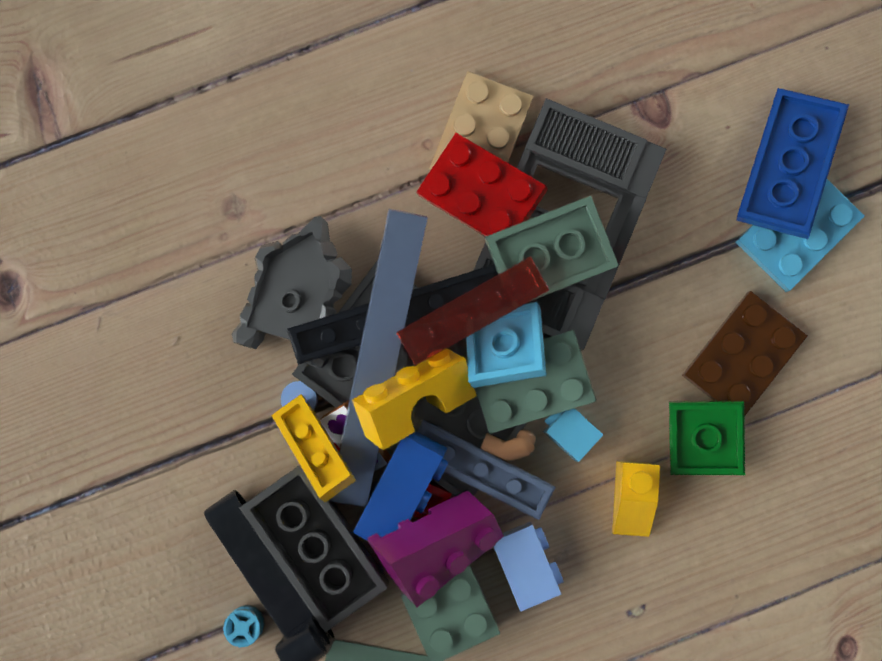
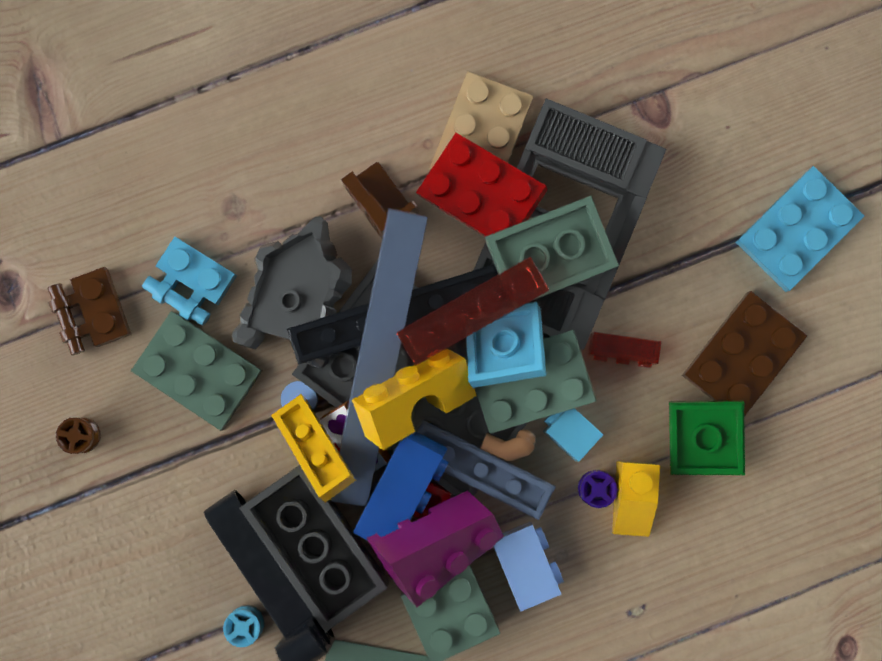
blue tile [736,88,849,239] -> none
none -> reddish brown plate [47,267,132,356]
none -> reddish brown wheel [56,418,101,454]
none -> sand green plate [131,311,263,431]
none -> medium azure plate [142,236,237,326]
none -> reddish brown panel [341,162,419,239]
none -> dark purple wheel [577,470,618,508]
none -> clear red piece [588,332,661,368]

